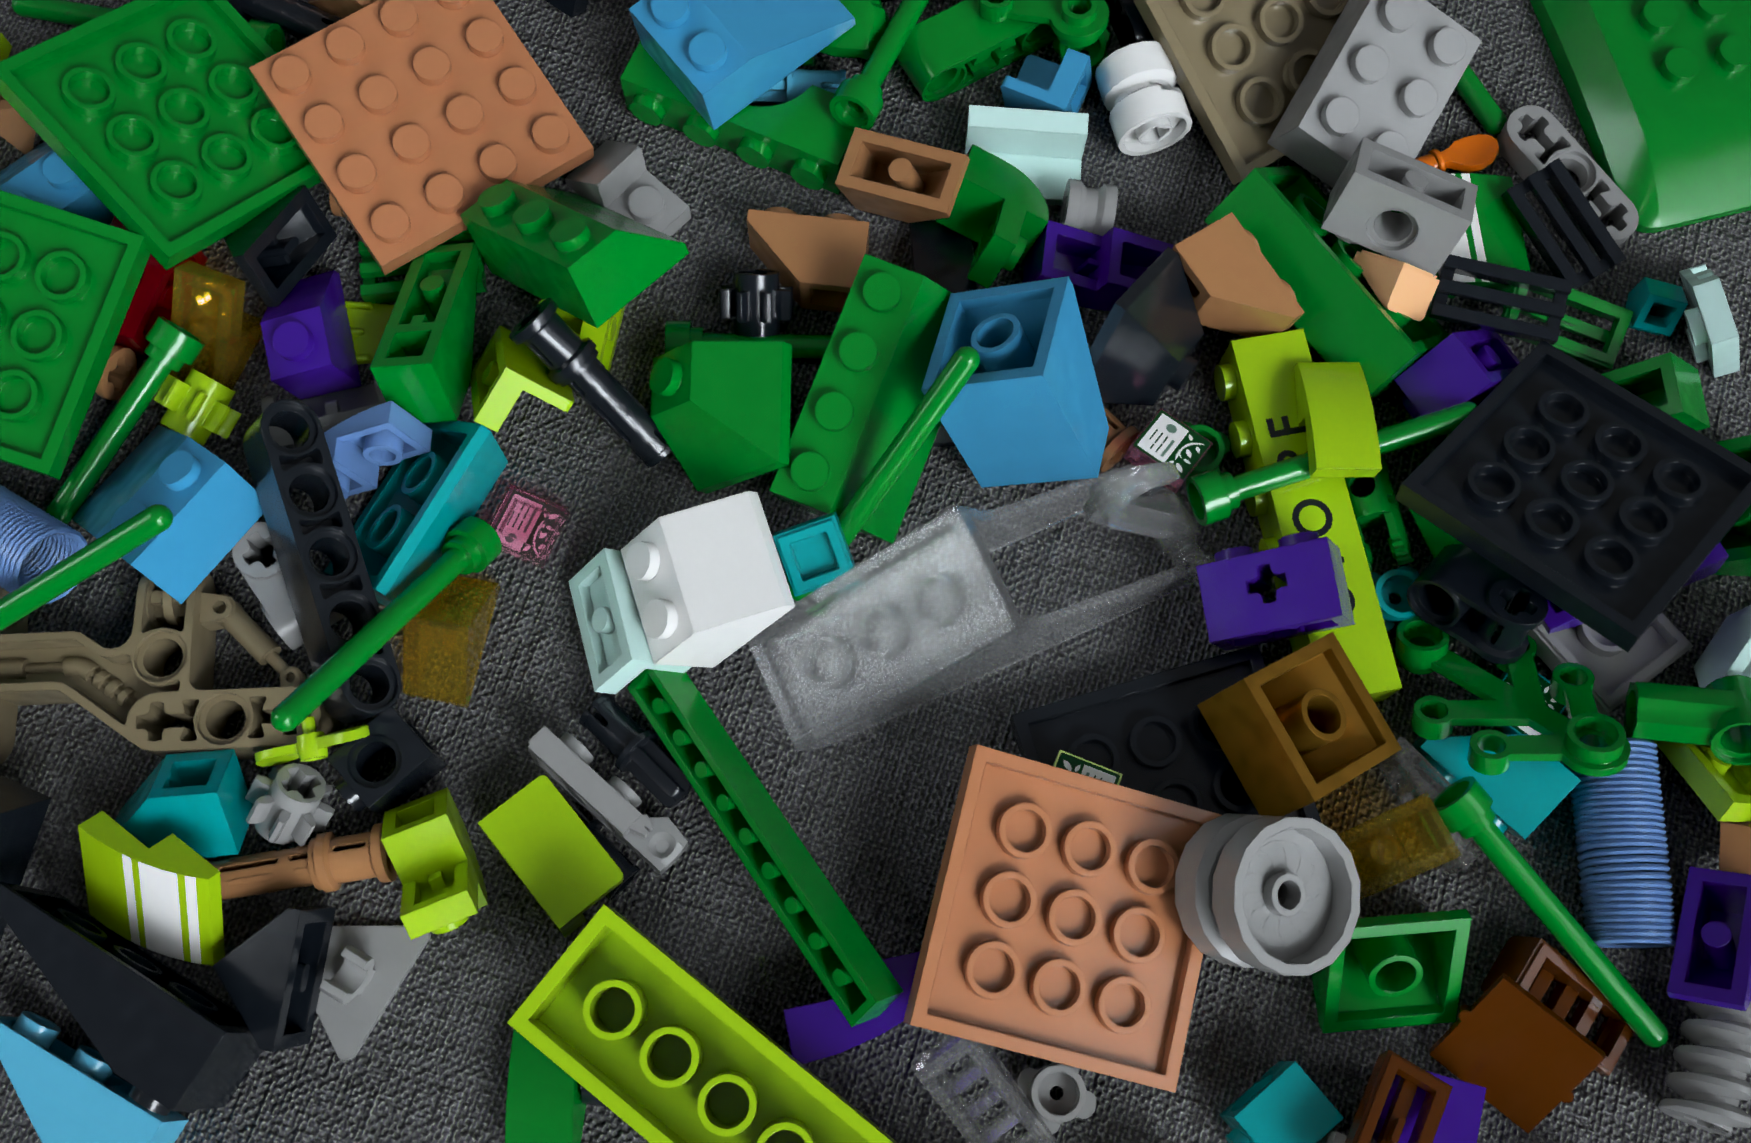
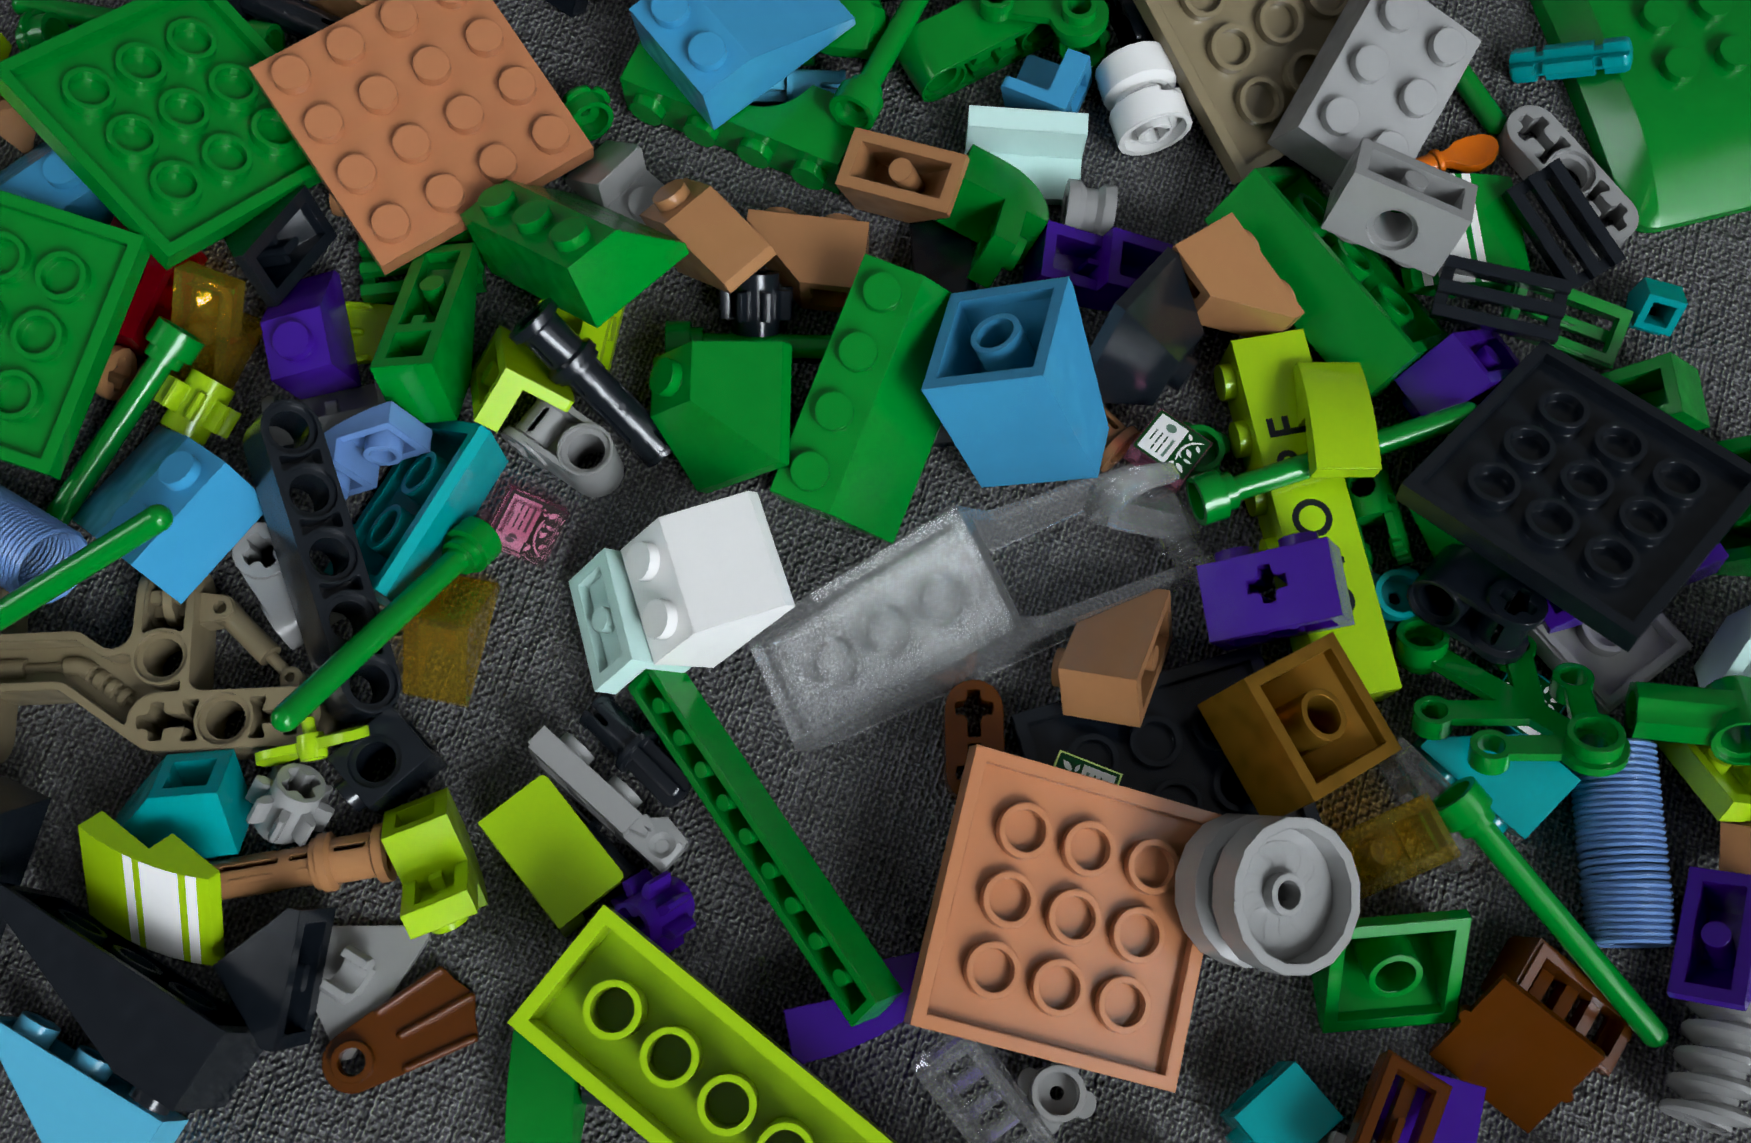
teal tile [773,511,858,597] -> none
green piece [784,346,980,609] -> none
light nougat slope [1353,249,1440,322] -> none
light aqua wing [1679,263,1740,378] -> none
none -> green plate [15,10,70,52]
none -> reddish brown piece [322,965,479,1094]
none -> light grey piece [500,397,624,497]
none -> green plate [562,85,614,141]
none -> dark purple gear [611,869,696,953]
none -> medium nougat slope [640,178,777,294]
none -> reddish brown beam [943,679,1005,800]
none -> medium nougat slope [1051,588,1173,728]
none -> teal axle [1509,36,1633,84]

